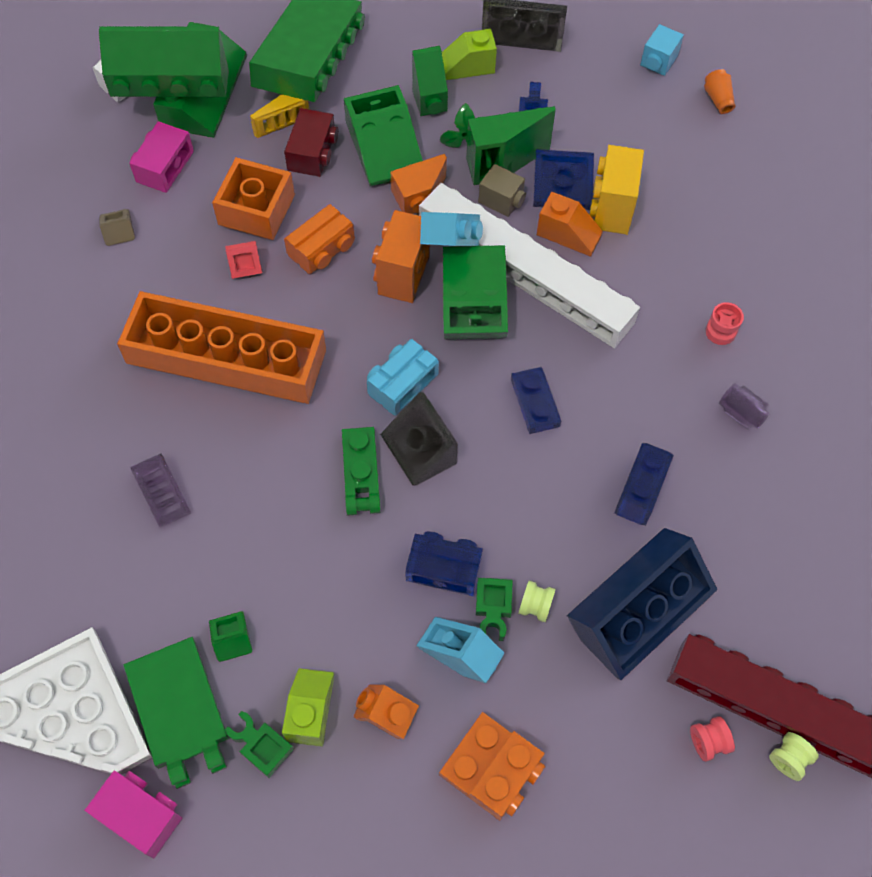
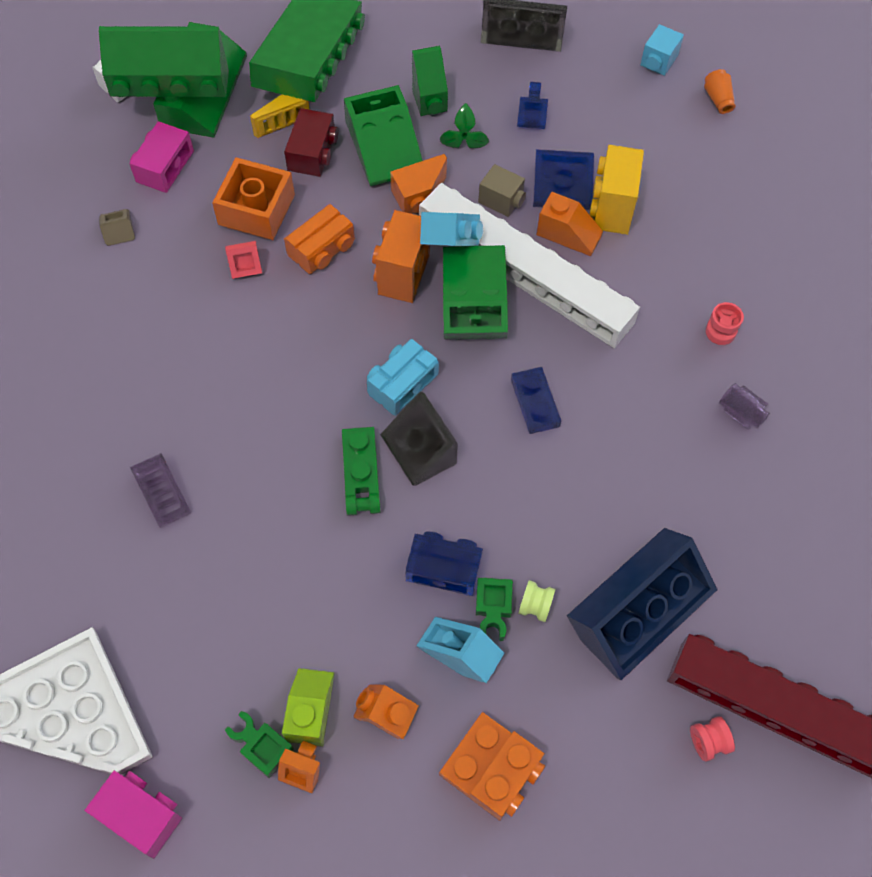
orange brick [117,291,326,404] -> none
green tile [123,637,229,789] -> none
green slope [209,611,252,662] -> none
lime slope [442,29,497,80] -> none
green slope [466,106,556,185] -> none
clear blue brick [614,443,674,526] -> none
yellowish green wheel [769,732,819,781] -> none
none -> orange tile [278,741,320,793]

